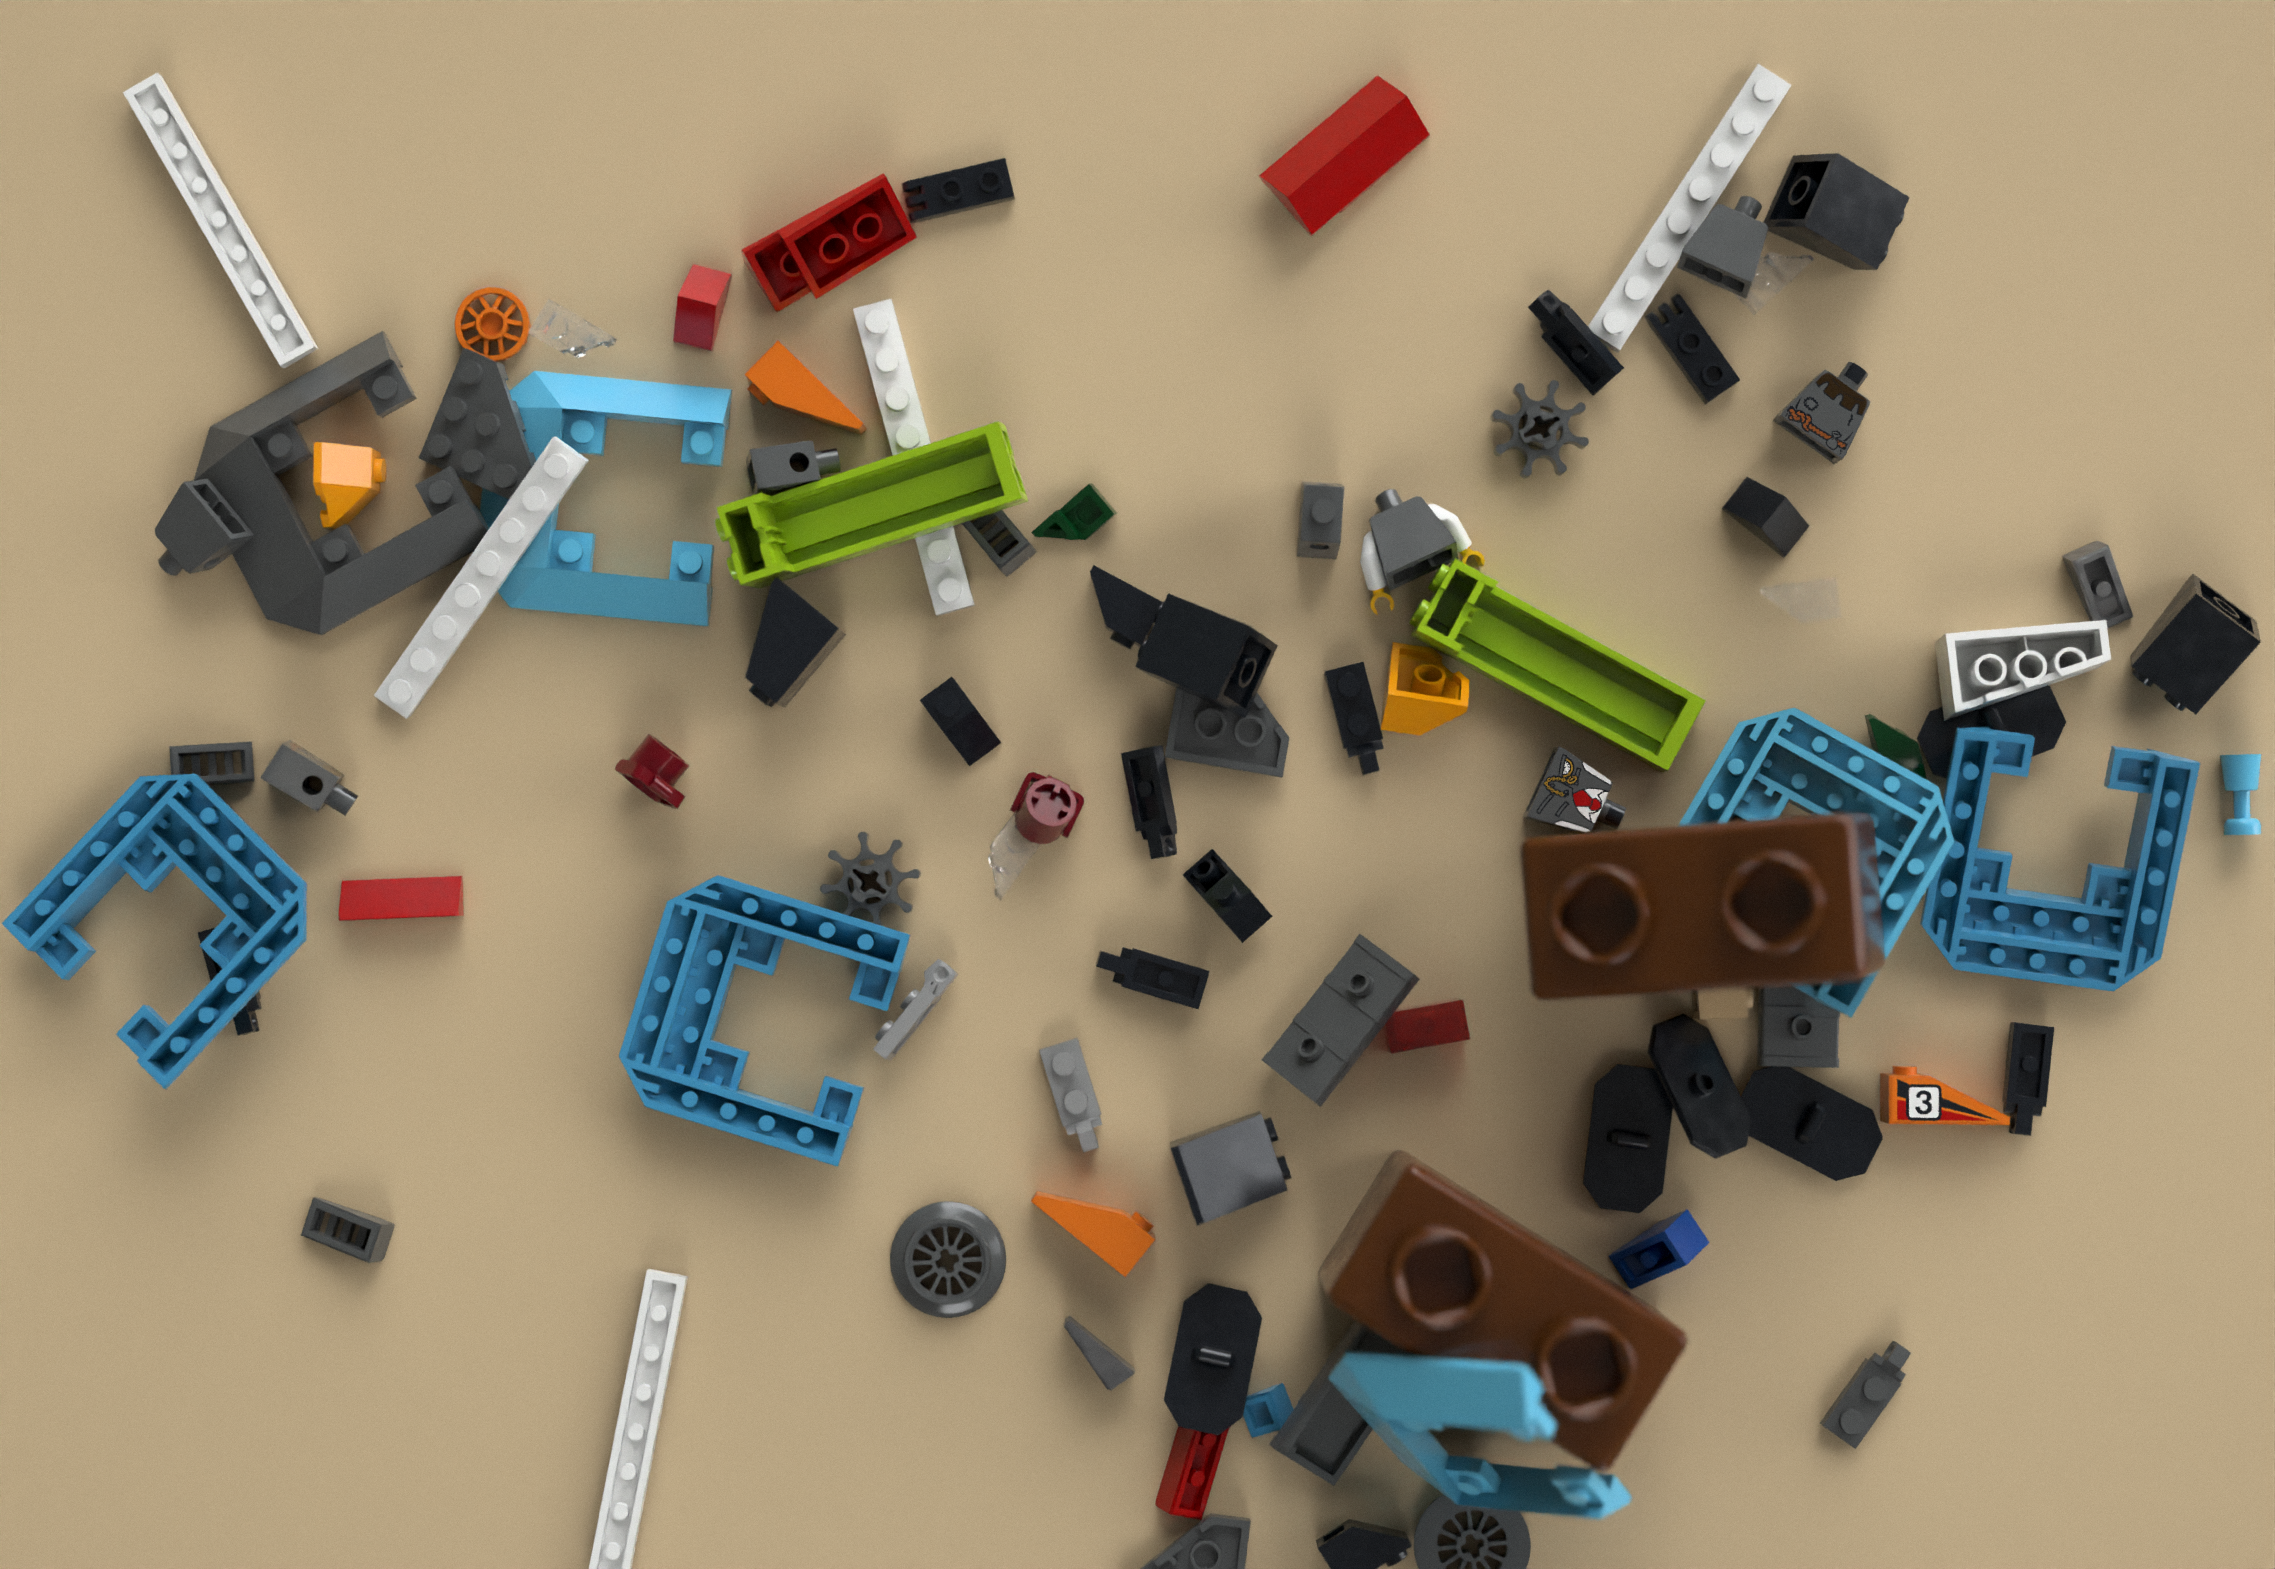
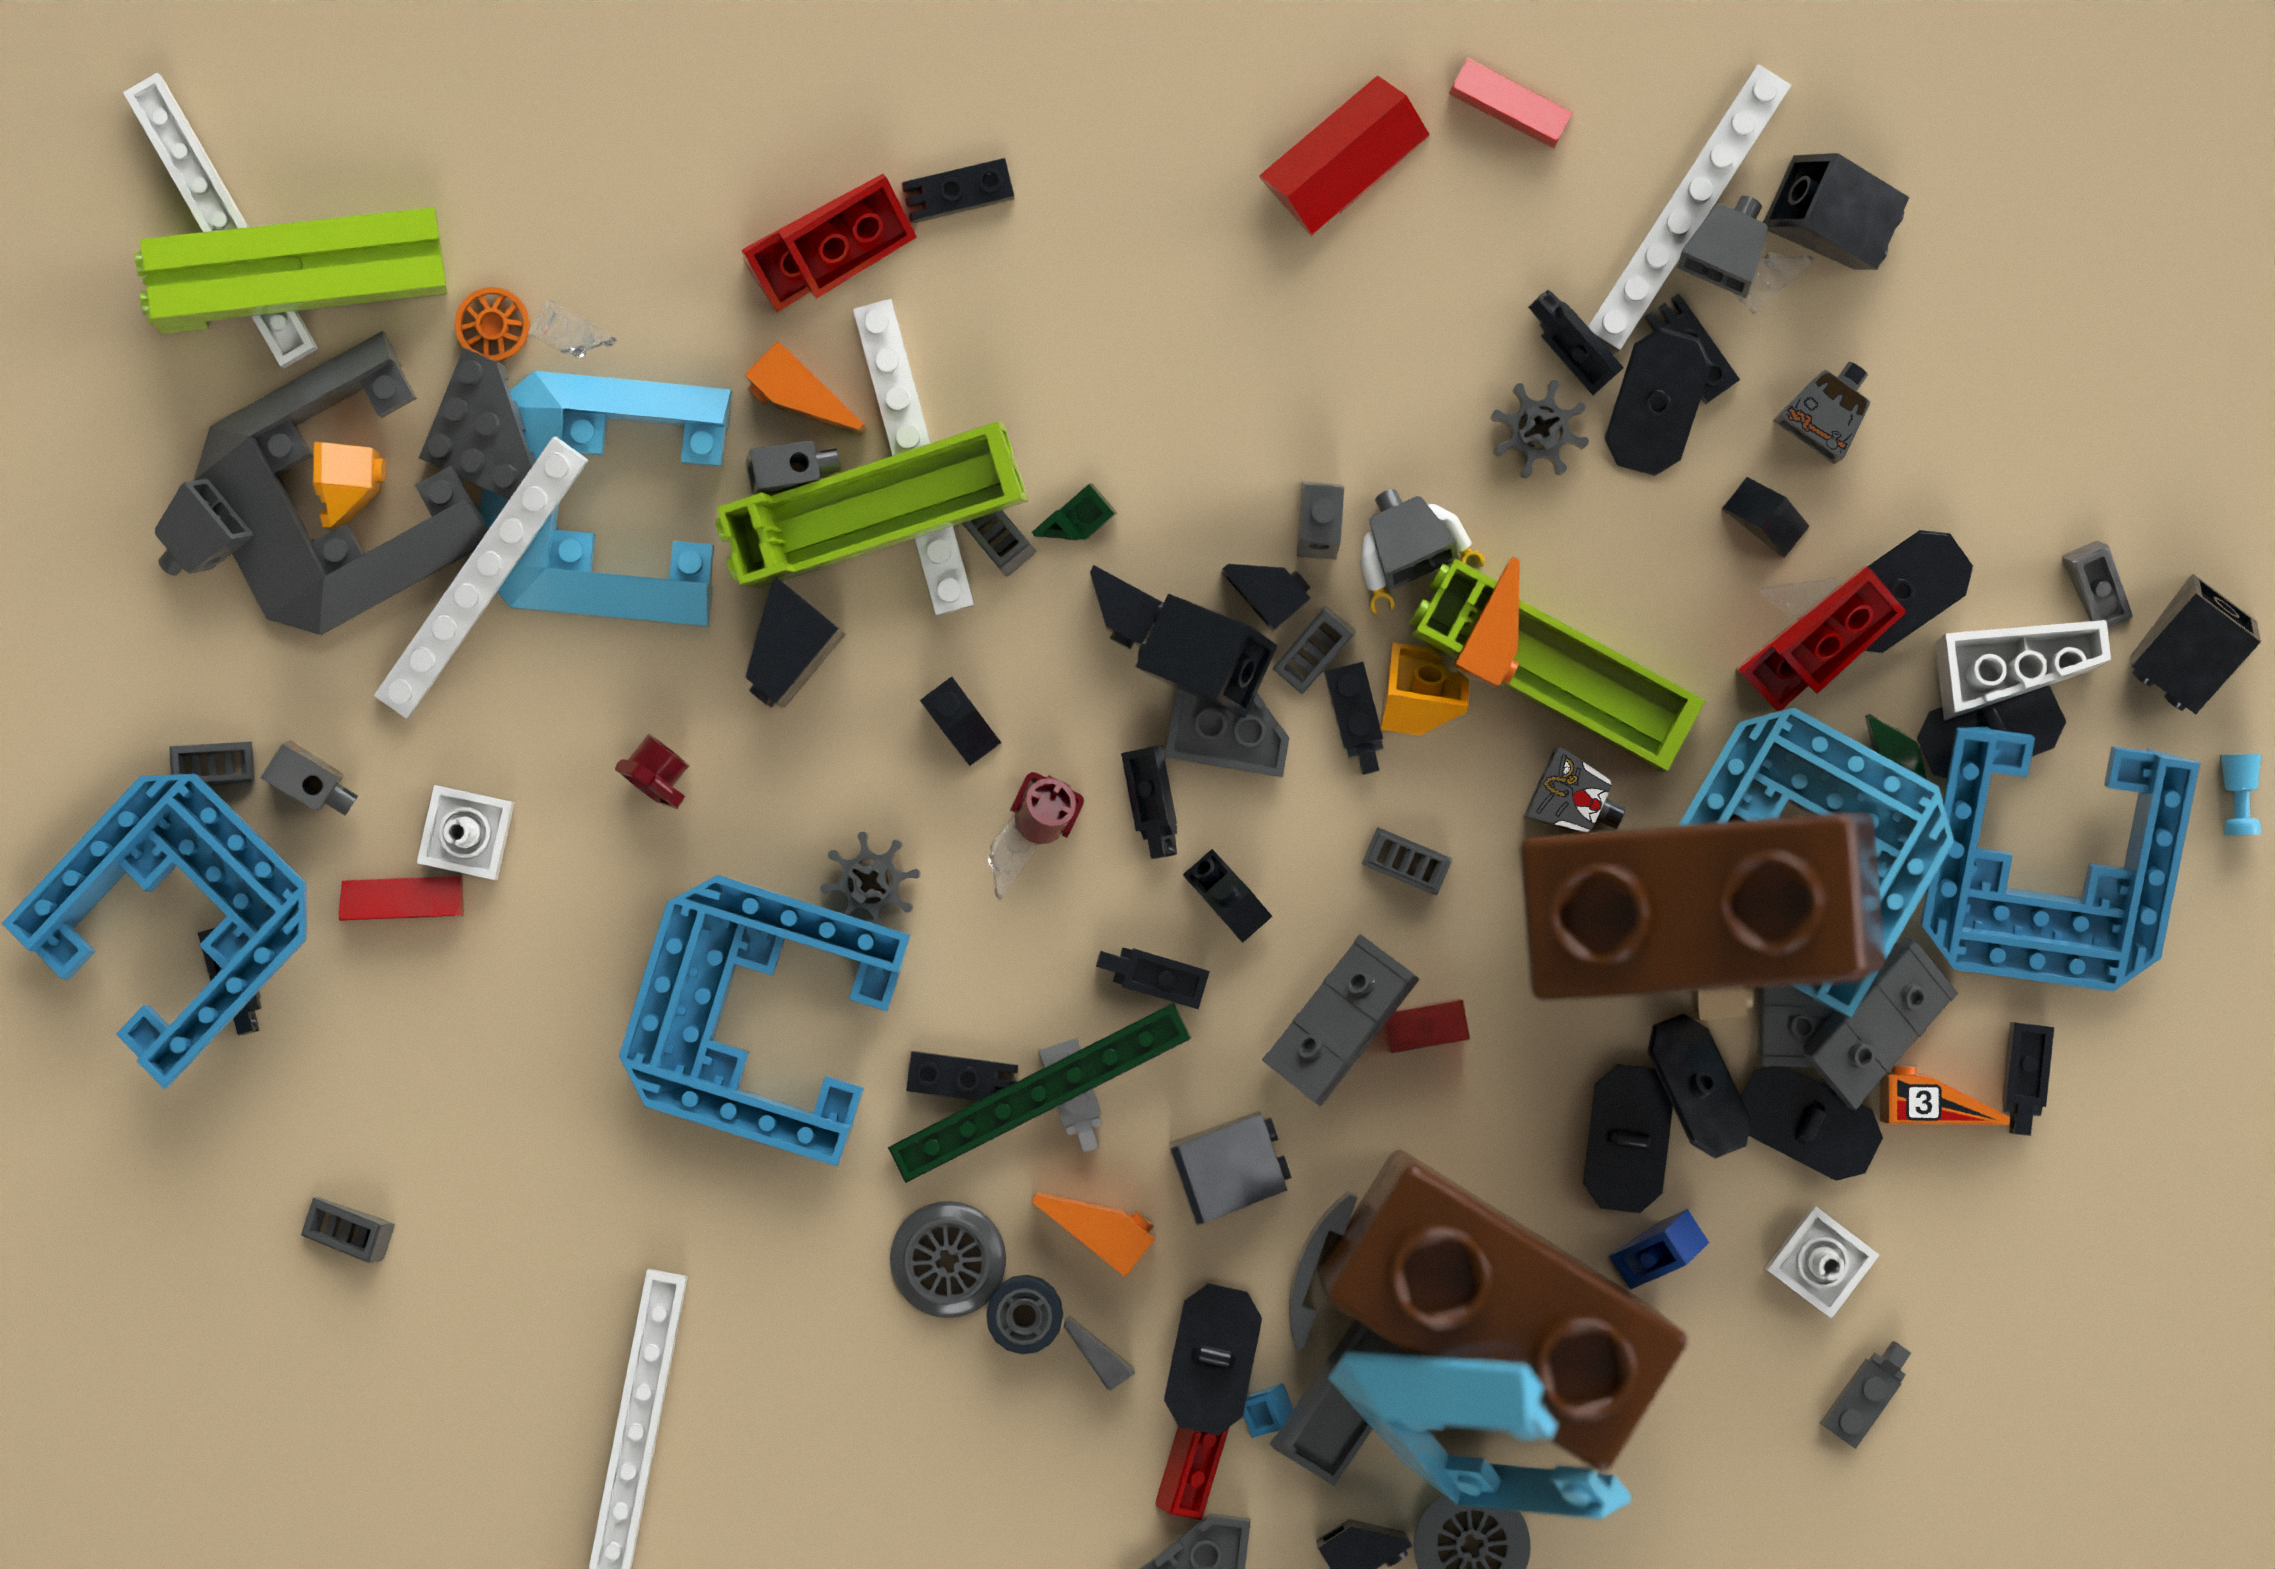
red slope [673,264,732,351] -> none
light grey hinge [873,959,958,1060] -> none
none -> lime brick [134,207,447,335]
none -> white plate [417,785,515,880]
none -> dark green tile [888,1003,1192,1183]
none -> black hinge [906,1051,1019,1101]
none -> wheel [986,1275,1063,1355]
none -> black slope [1221,564,1311,632]
none -> dark grey slope [1272,606,1356,695]
none -> dark grey slope [1289,1191,1357,1350]
none -> dark grey slope [1362,827,1452,895]
none -> slope [1449,58,1573,148]
none -> orange slope [1453,556,1520,689]
none -> black shield [1604,327,1712,476]
none -> red slope [1736,566,1907,712]
none -> white plate [1765,1205,1880,1319]
none -> dark grey container [1803,938,1958,1110]
none -> black shield [1865,530,1973,653]

